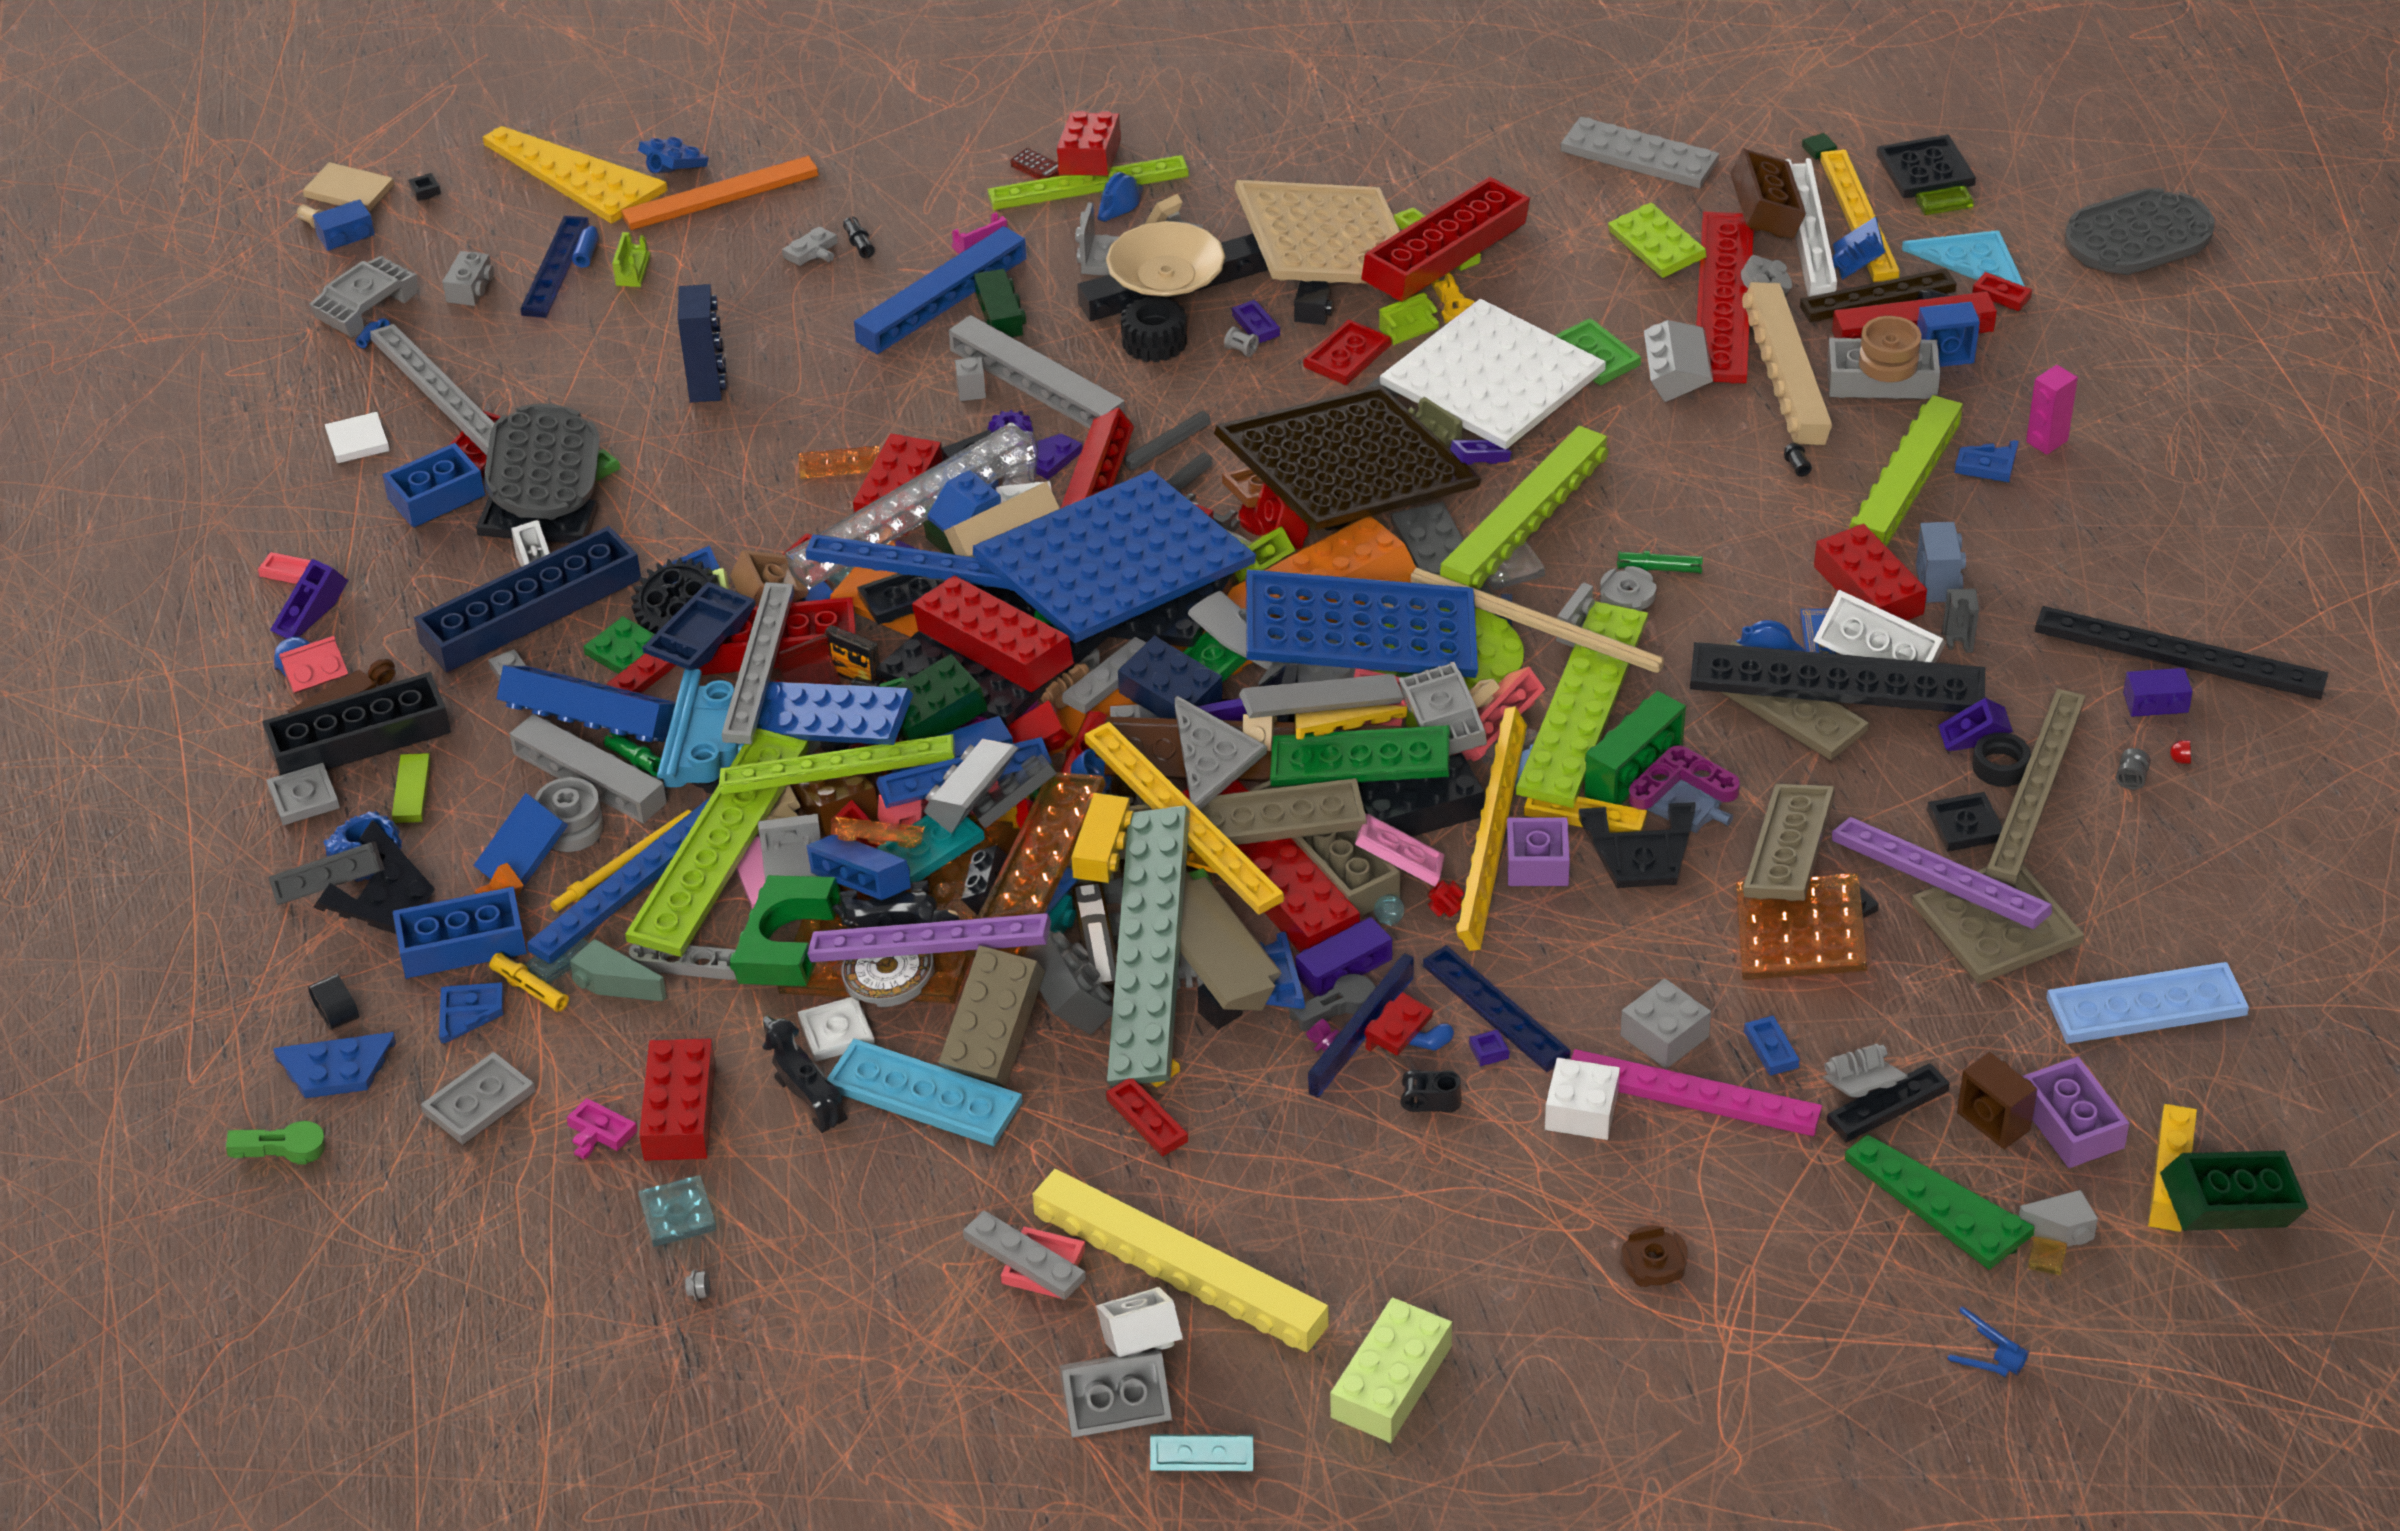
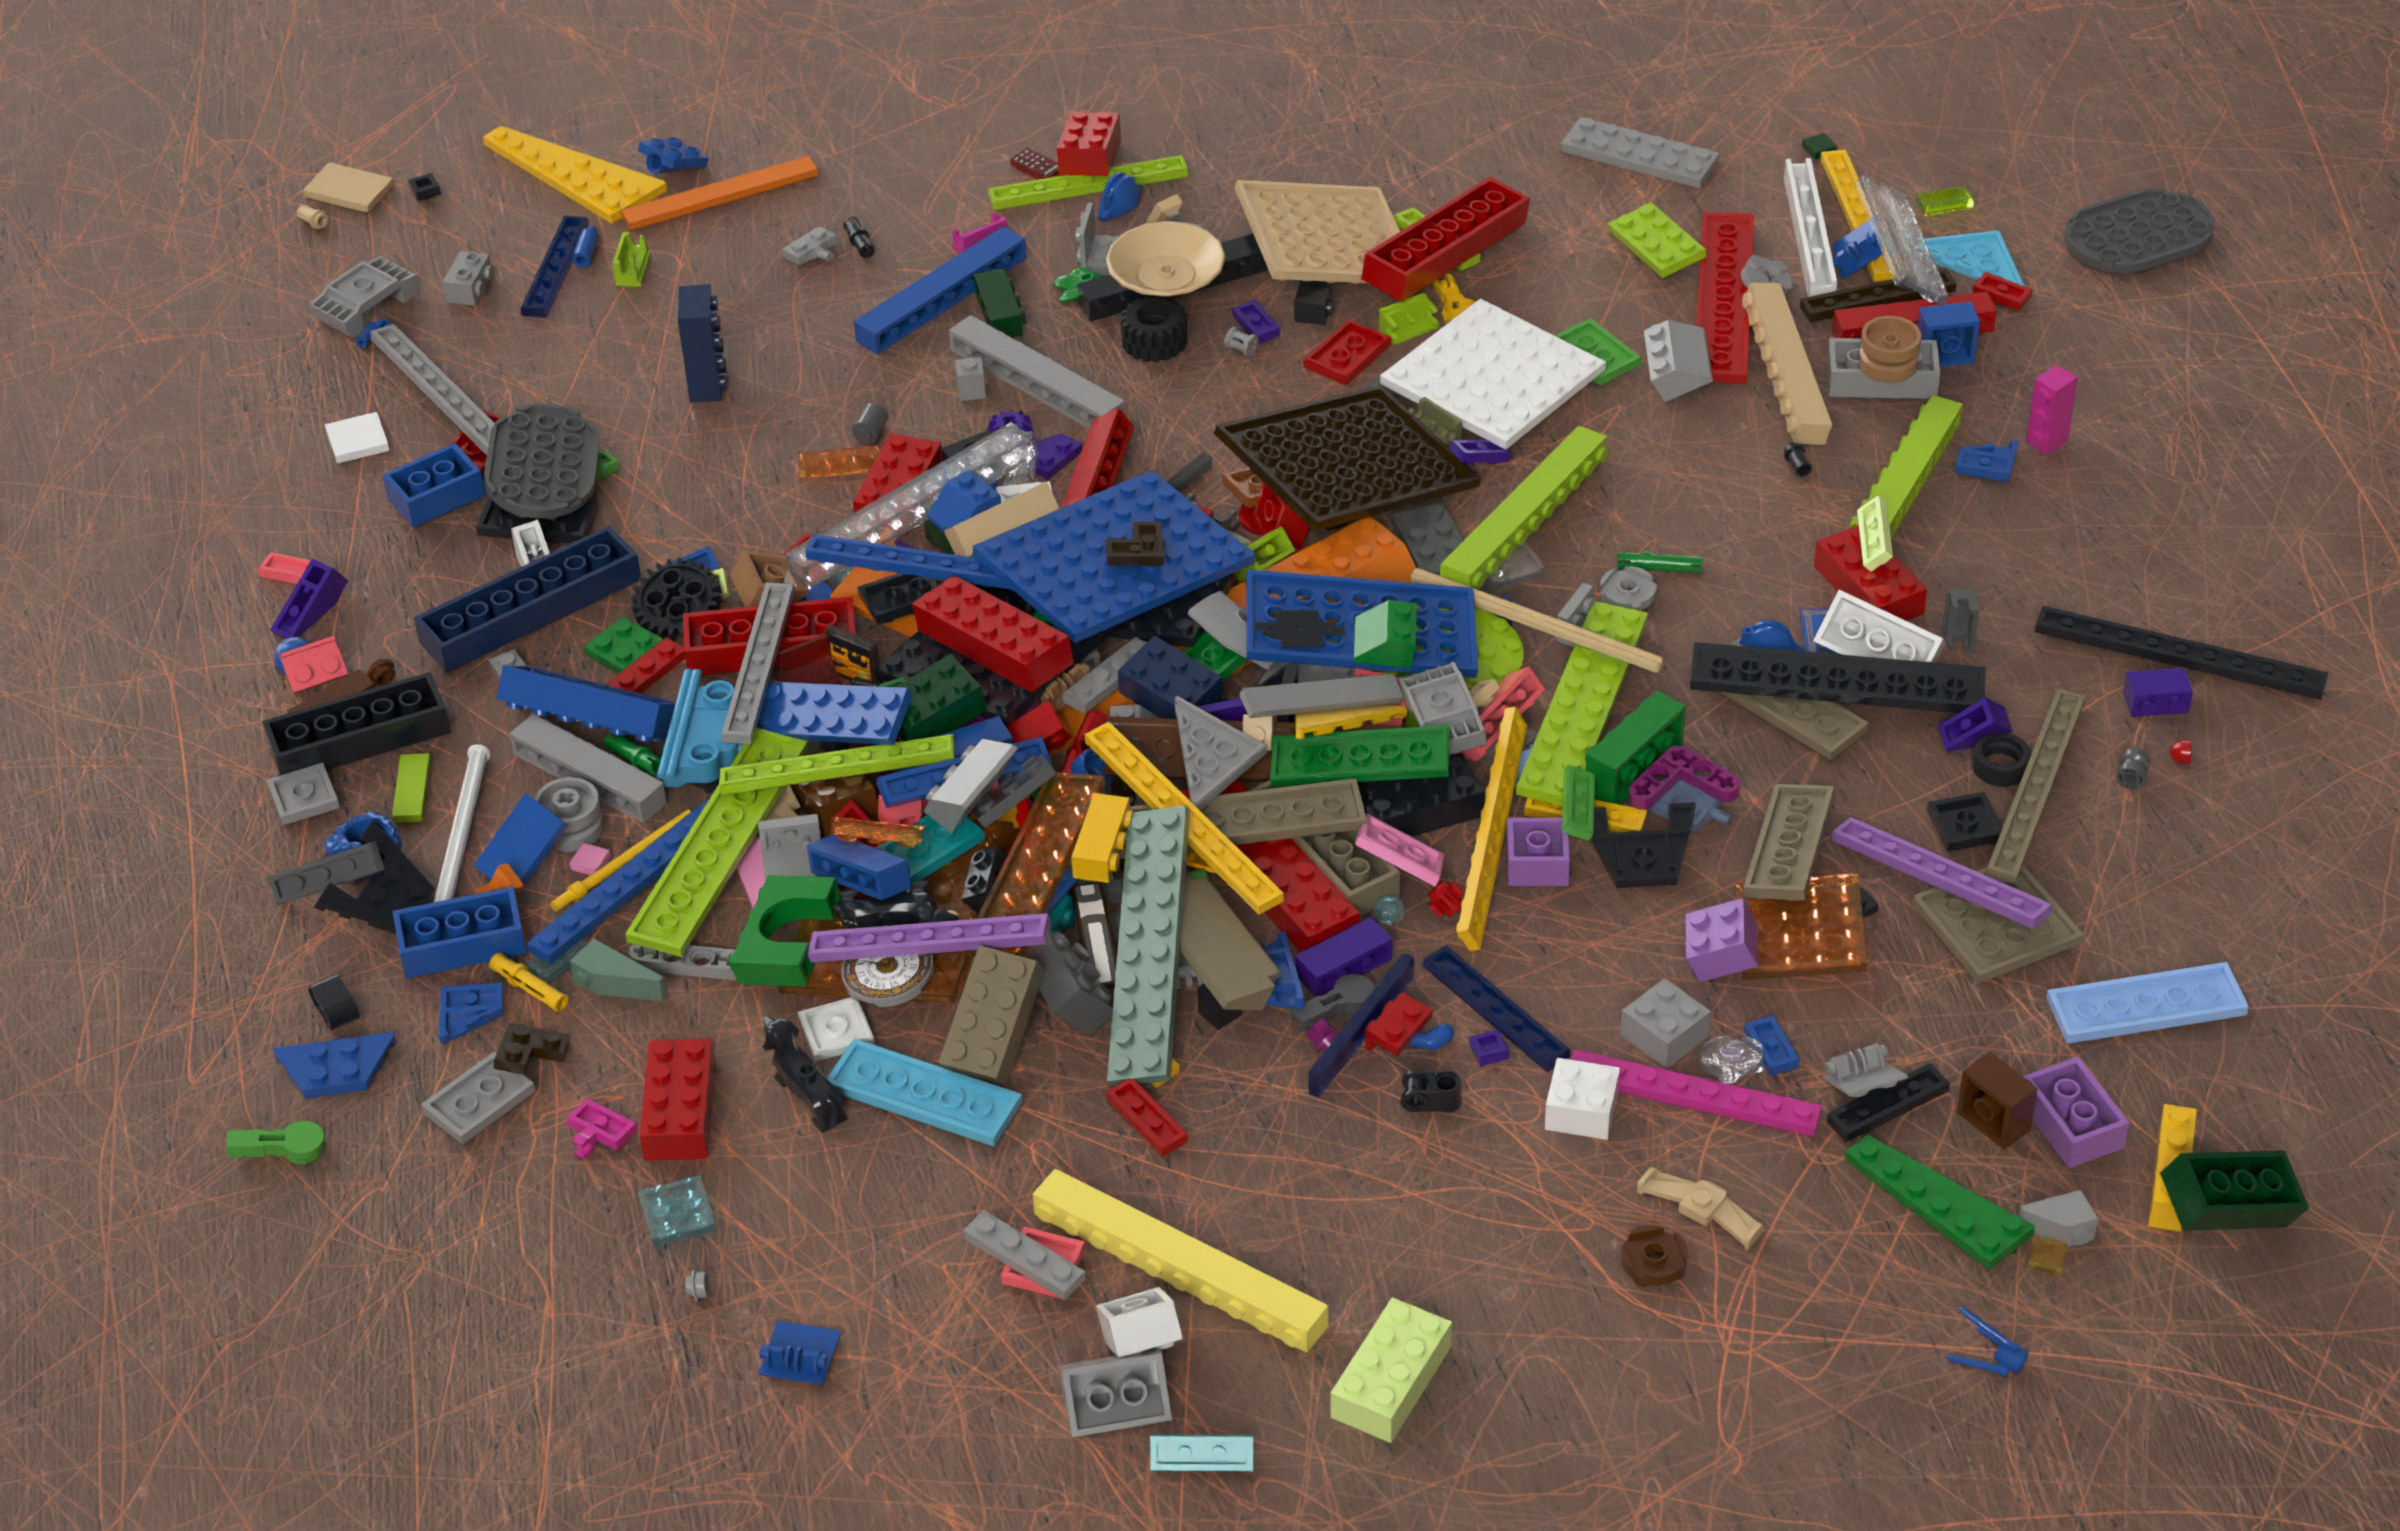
blue brick [312,199,375,251] -> none
dark blue slope [642,582,756,671] -> none
dark grey axle [1124,411,1211,470] -> none
reddish brown brick [1730,148,1806,239] -> none
black plate [1876,134,1976,198] -> none
sand blue brick [1915,522,1966,602] -> none
none -> white axle [434,744,491,902]
none -> dark brown plate [493,1023,570,1075]
none -> bright pink tile [570,843,611,875]
none -> blue hinge [758,1321,841,1385]
none -> dark grey brick [852,403,888,444]
none -> green plate [1052,268,1100,303]
none -> dark brown plate [1105,522,1164,567]
none -> black piece [1254,610,1345,647]
none -> green slope [1353,600,1417,669]
none -> bright green tile [1561,765,1595,841]
none -> tan plate [1637,1167,1765,1251]
none -> medium lavender brick [1685,898,1758,982]
none -> clear plate [1700,1035,1763,1083]
none -> clear plate [1855,173,1949,305]
none -> yellowish green plate [1857,495,1893,572]

